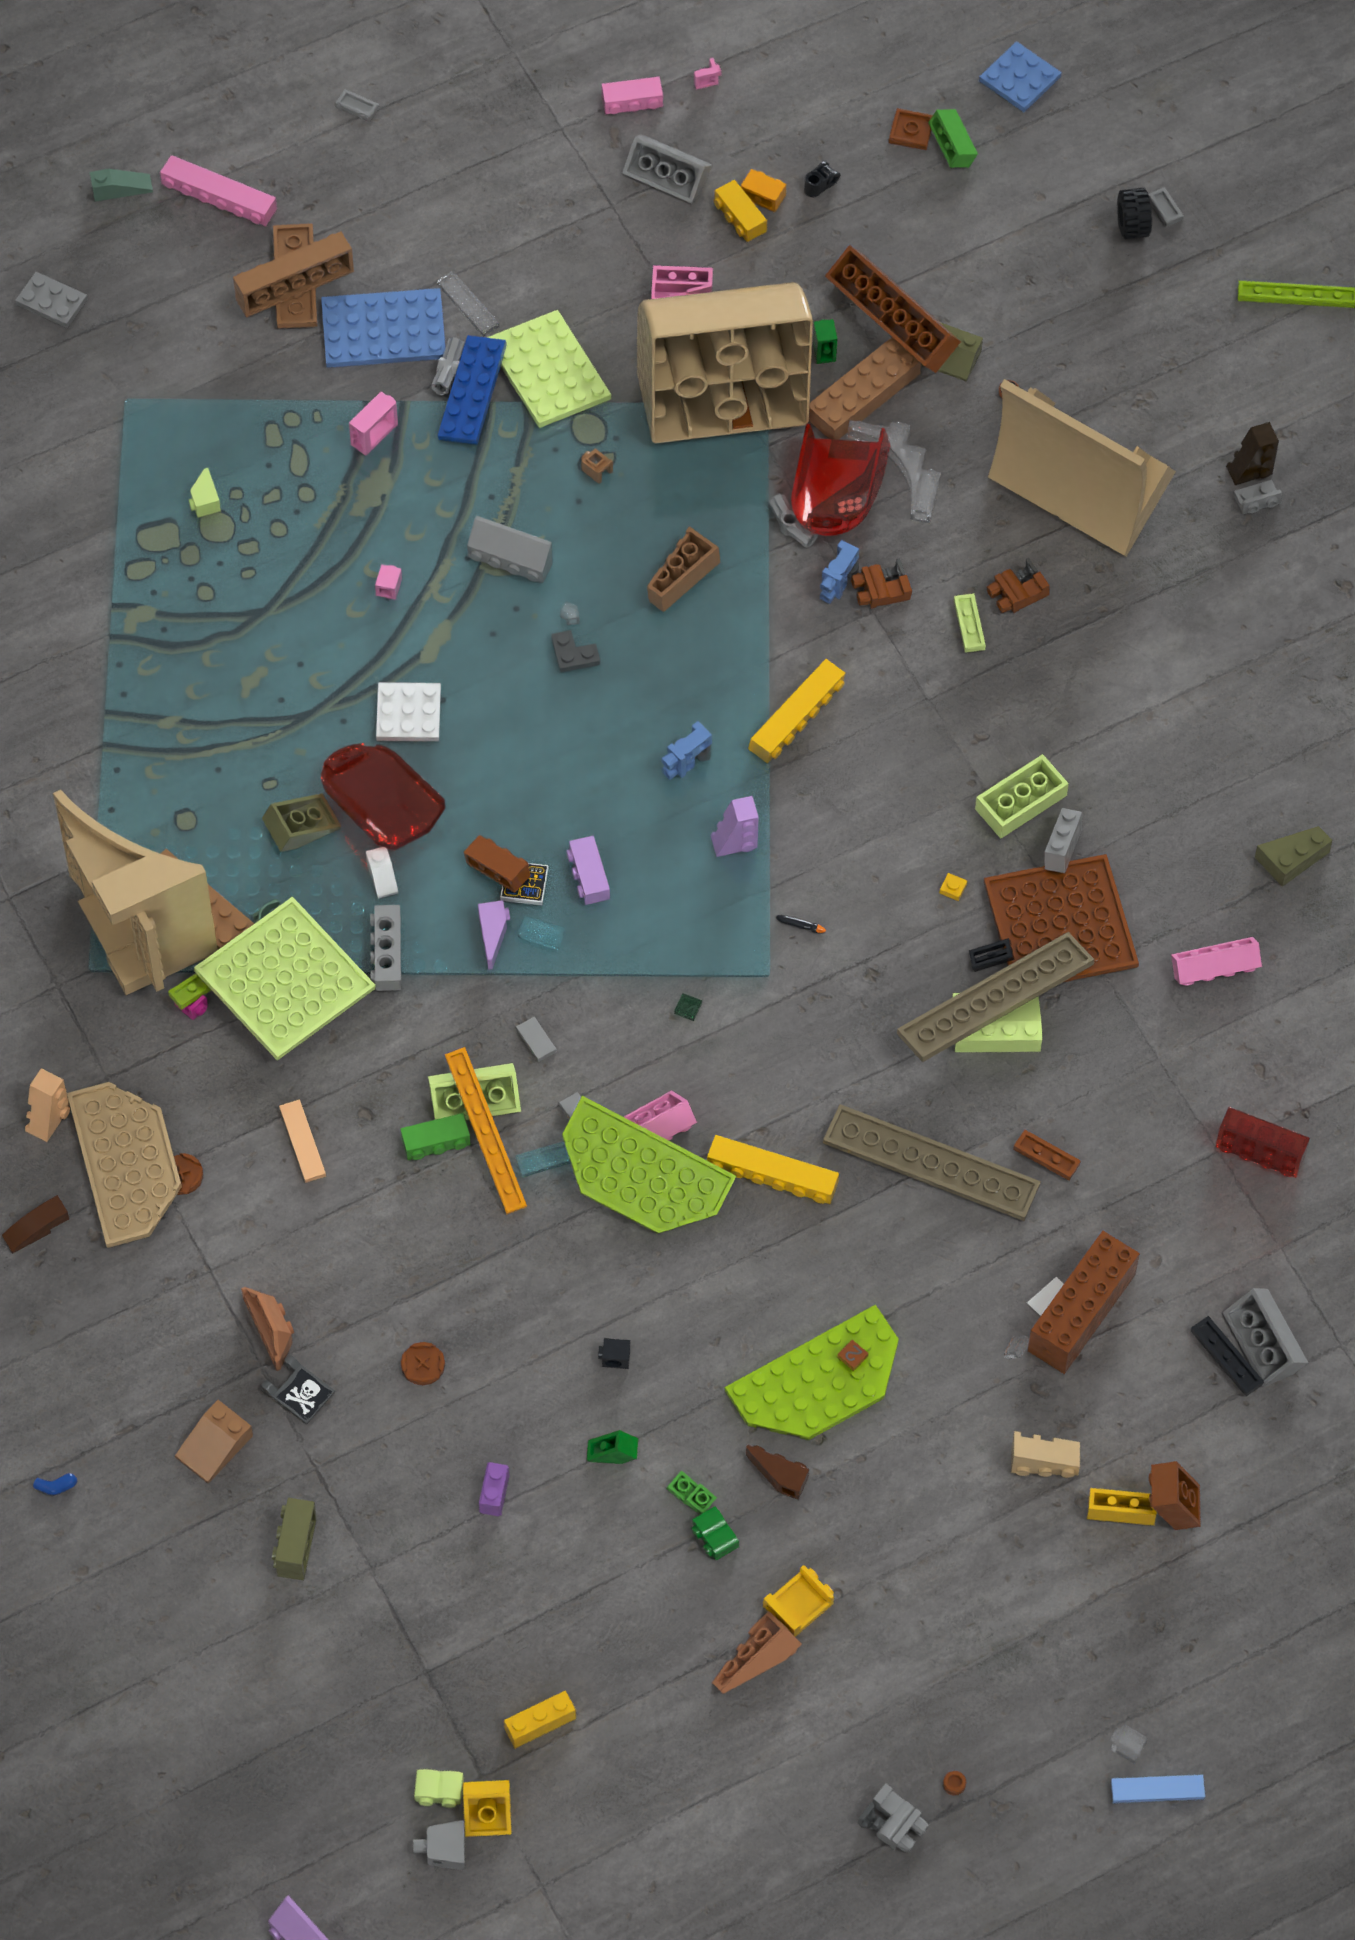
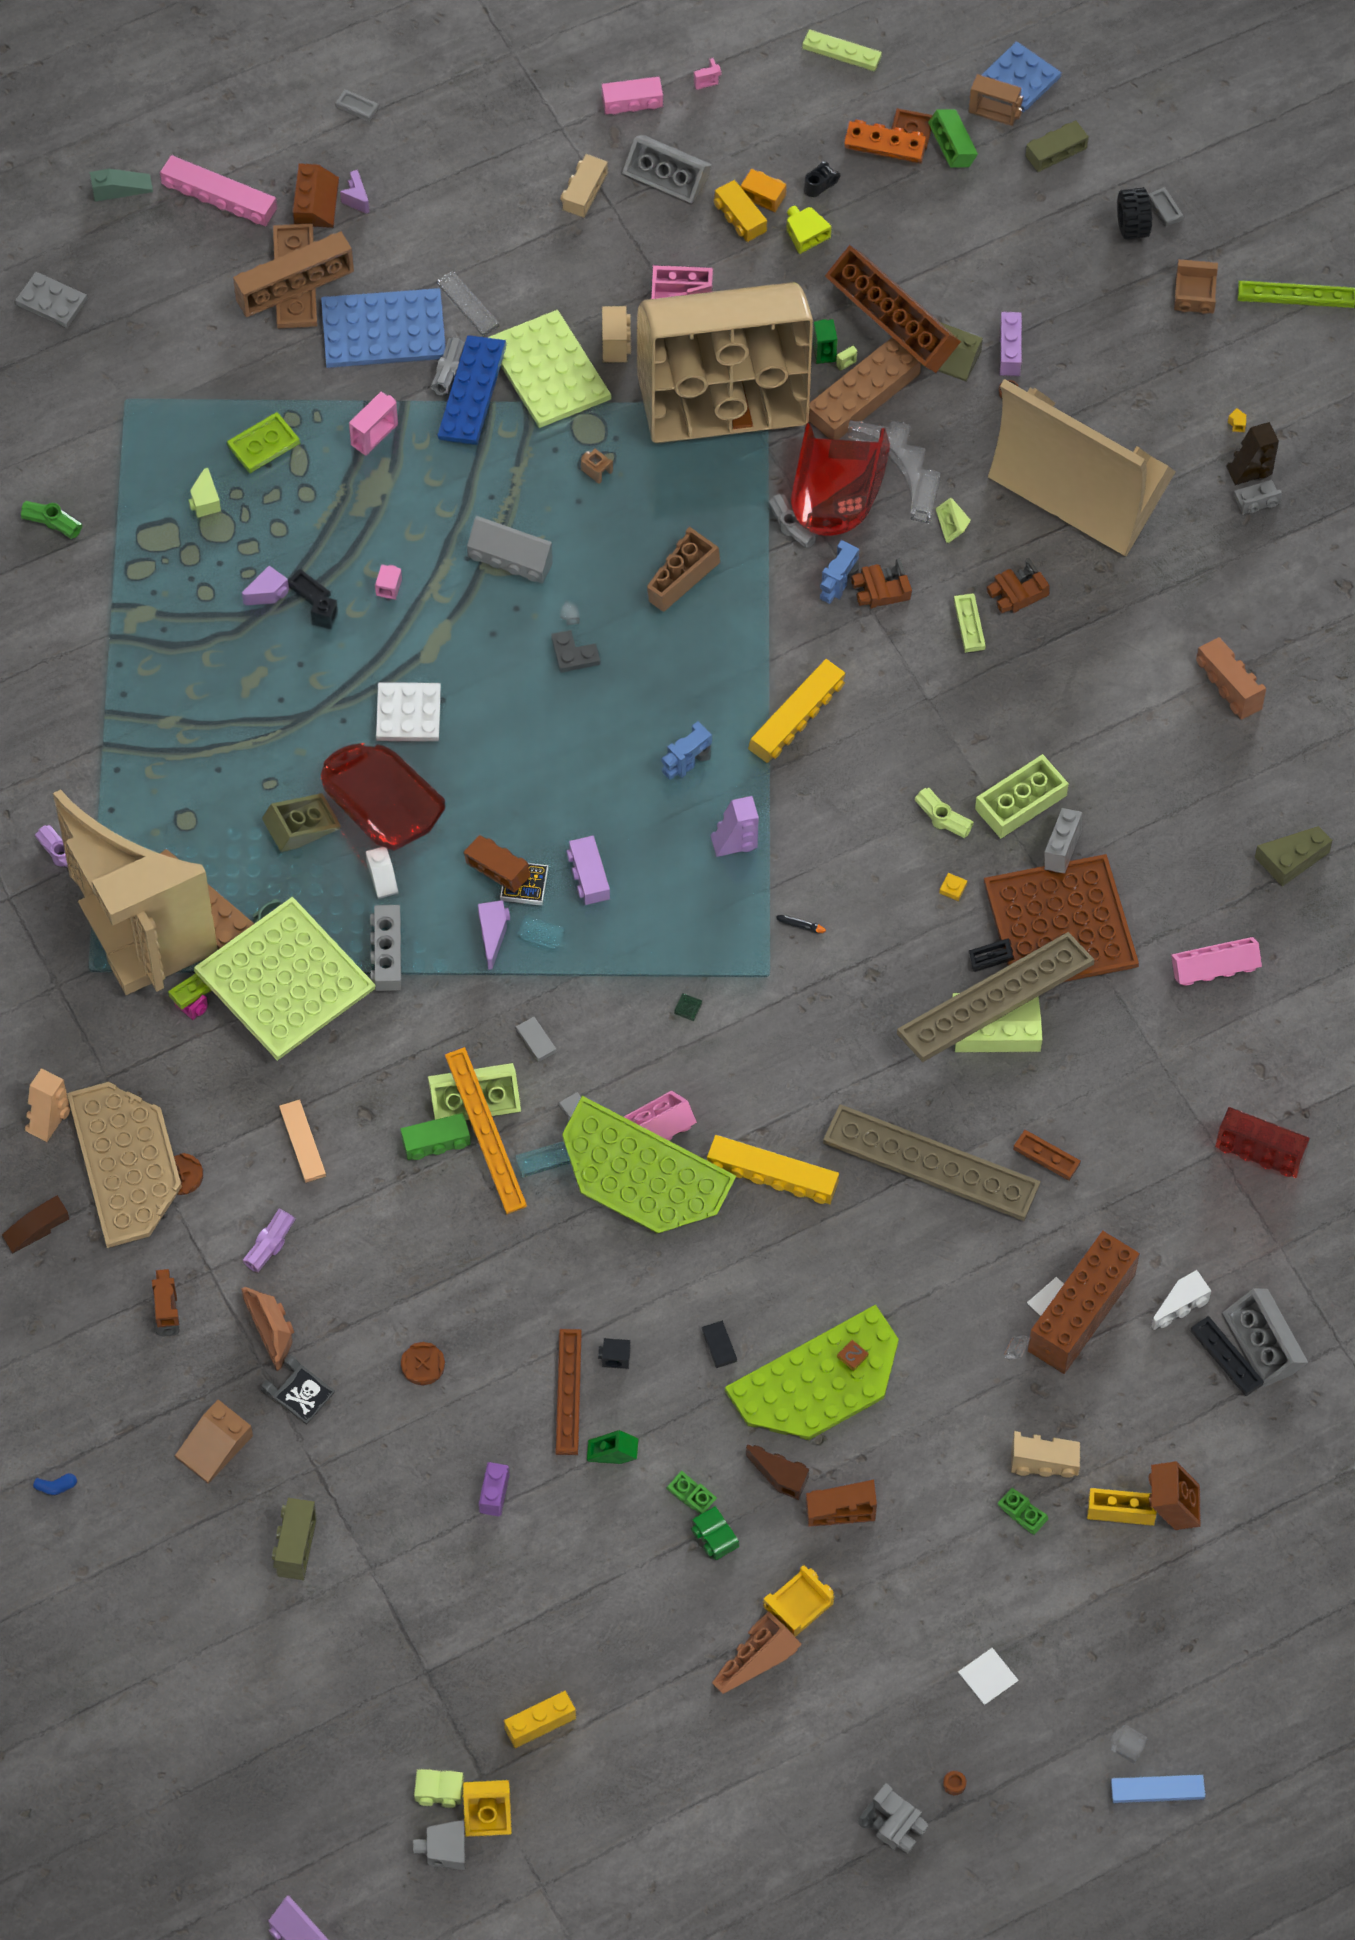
none -> bright green piece [21,501,82,539]
none -> lavender piece [35,825,68,868]
none -> dark orange hips [152,1269,180,1337]
none -> lime plate [227,412,300,473]
none -> lavender slope [242,566,289,605]
none -> lavender piece [243,1209,296,1272]
none -> black tile [288,569,331,605]
none -> dark orange slope [293,163,339,228]
none -> black brick [311,595,338,630]
none -> lavender slope [340,170,369,213]
none -> dark orange tile [556,1329,582,1455]
none -> tan brick [561,154,608,217]
none -> tan brick [602,306,631,363]
none -> black tile [702,1320,737,1368]
none -> neon yellow torso [786,206,832,254]
none -> yellowish green plate [802,29,882,71]
none -> dark orange wedge [806,1479,877,1527]
none -> yellowish green tile [836,346,857,371]
none -> orange brick [844,120,927,164]
none -> yellowish green piece [915,788,974,839]
none -> yellowish green slope [935,498,971,543]
none -> white sticker [958,1648,1019,1705]
none -> medium nougat window [969,74,1023,126]
none -> bright green slope [998,1488,1048,1535]
none -> lavender arch [1000,312,1021,376]
none -> olive brick [1025,120,1089,172]
none -> white slope [1152,1270,1211,1330]
none -> medium nougat panel [1174,259,1218,314]
none -> nougat wedge [1196,637,1266,720]
none -> yellow piece [1228,408,1246,432]

